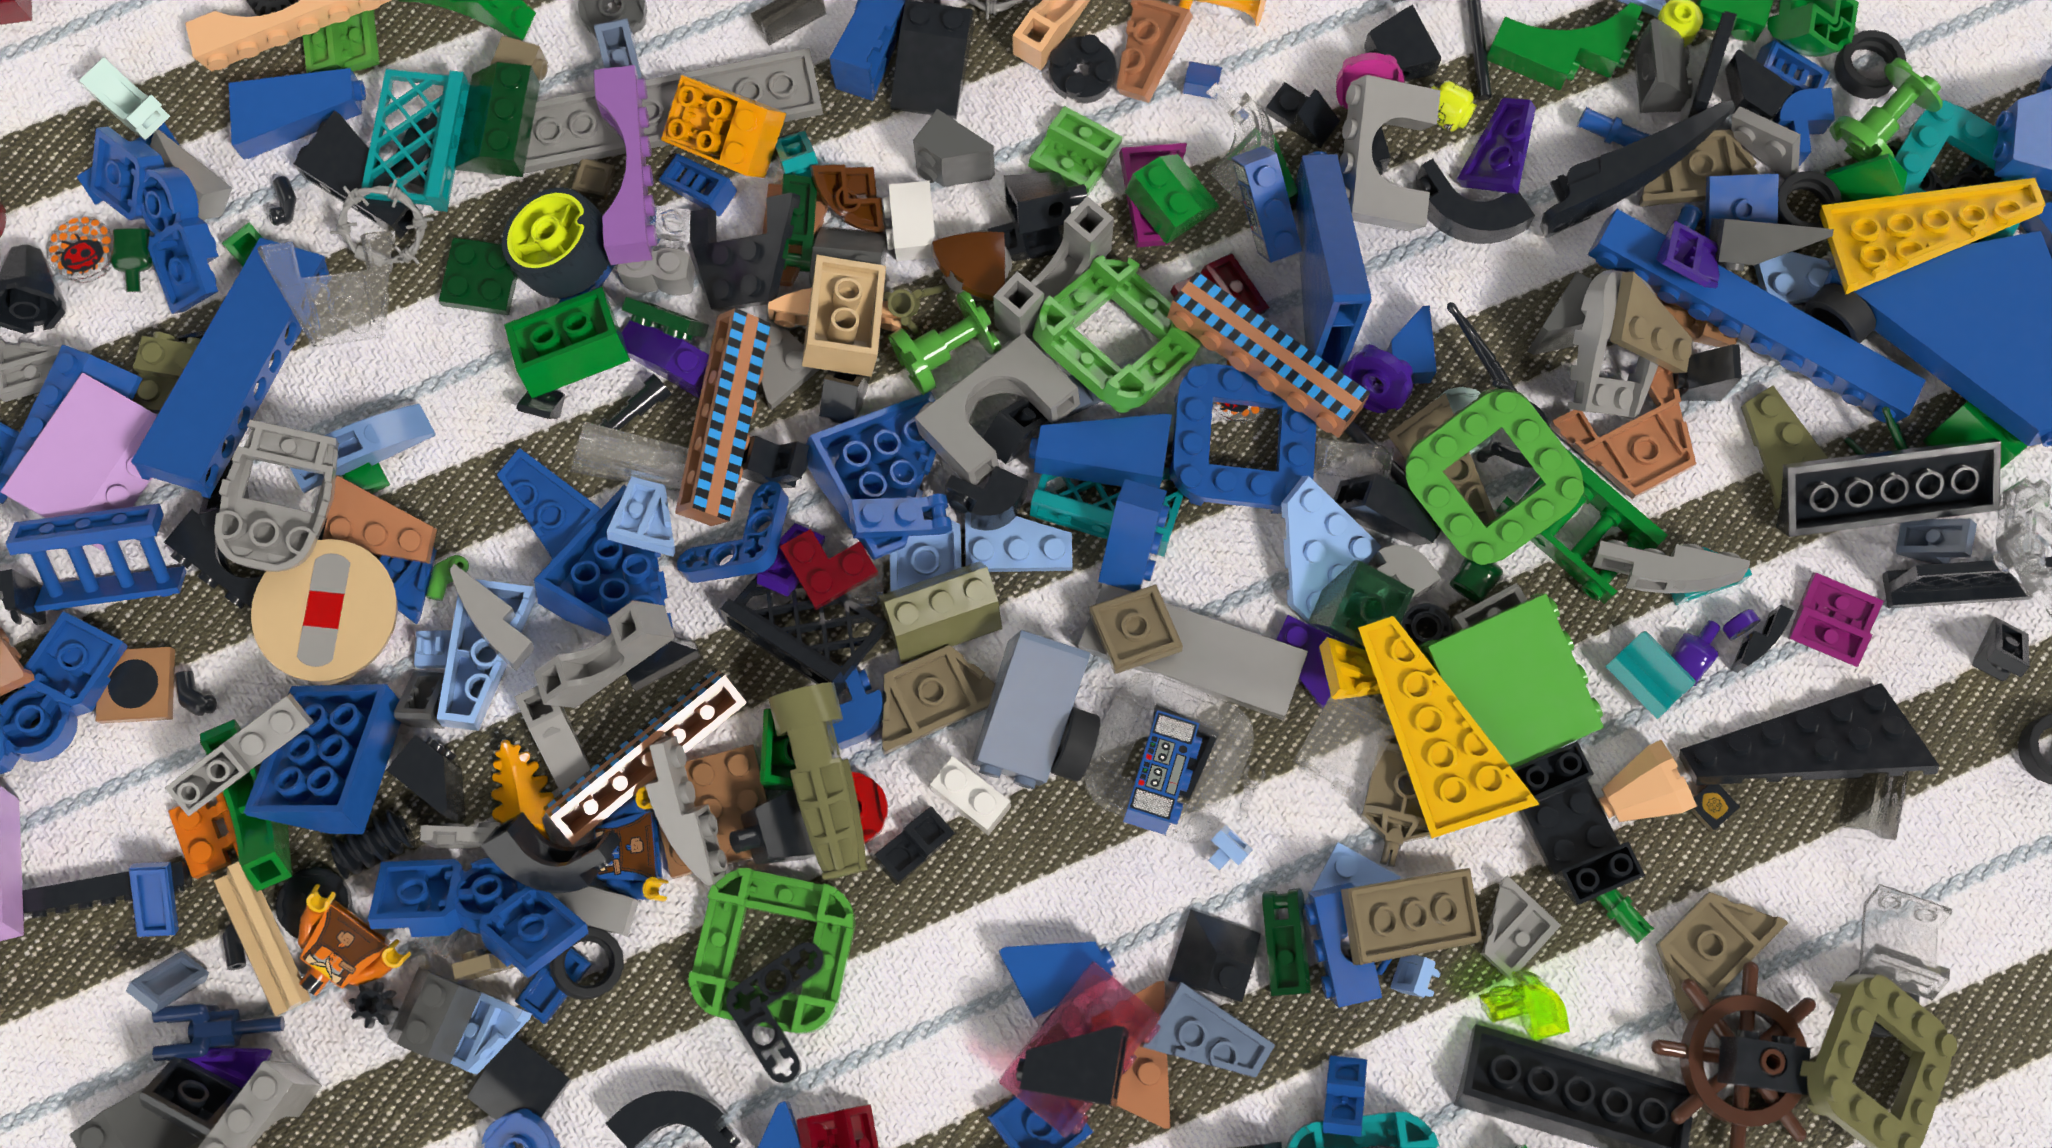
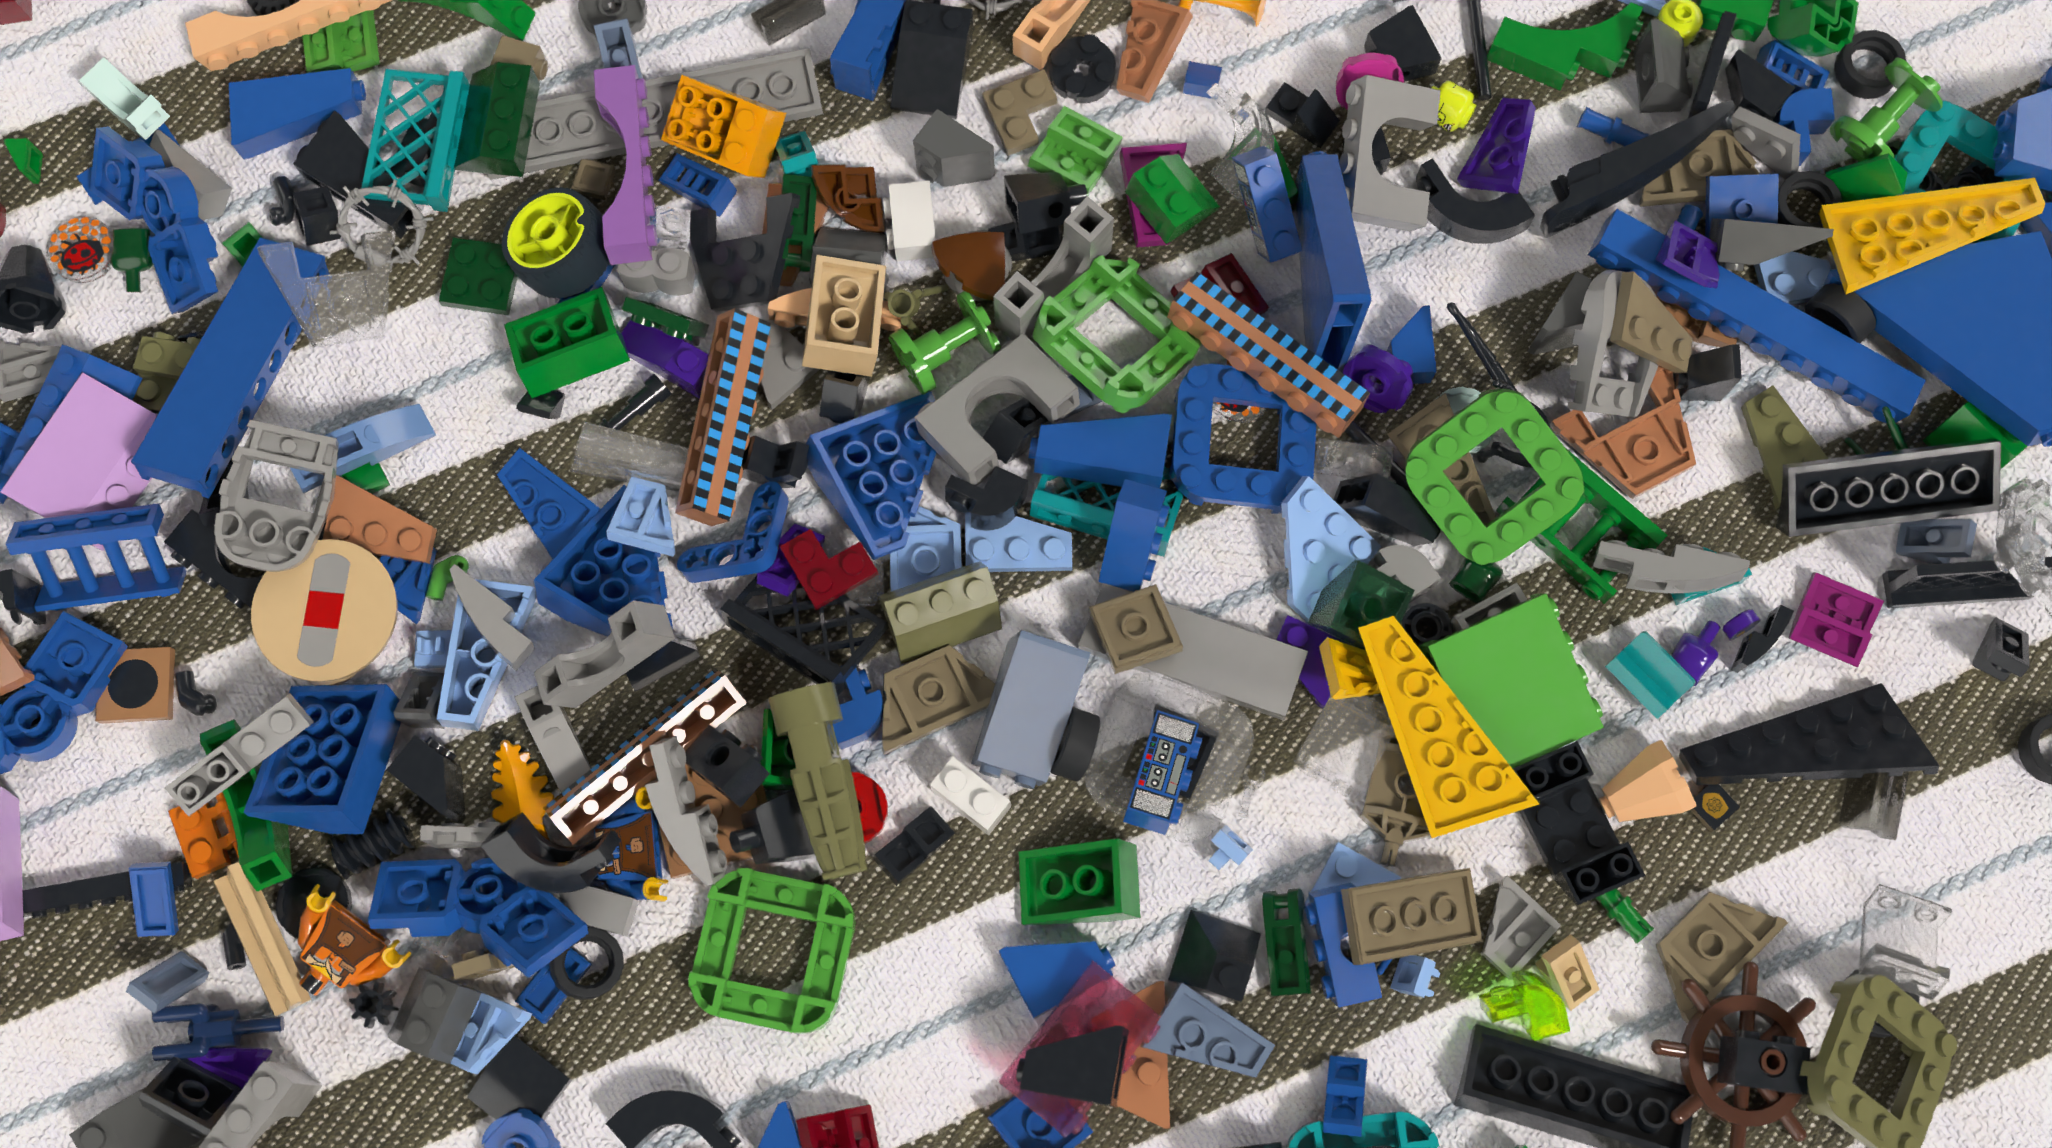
black beam [726,943,825,1083] -> none
blue plate [848,494,952,538] -> none
none -> green slope [4,138,43,184]
none -> black brick [293,186,341,246]
none -> black brick [685,725,770,808]
none -> dark tan plate [982,70,1057,156]
none -> green slope [1019,838,1141,925]
none -> tan slope [1535,934,1600,1011]

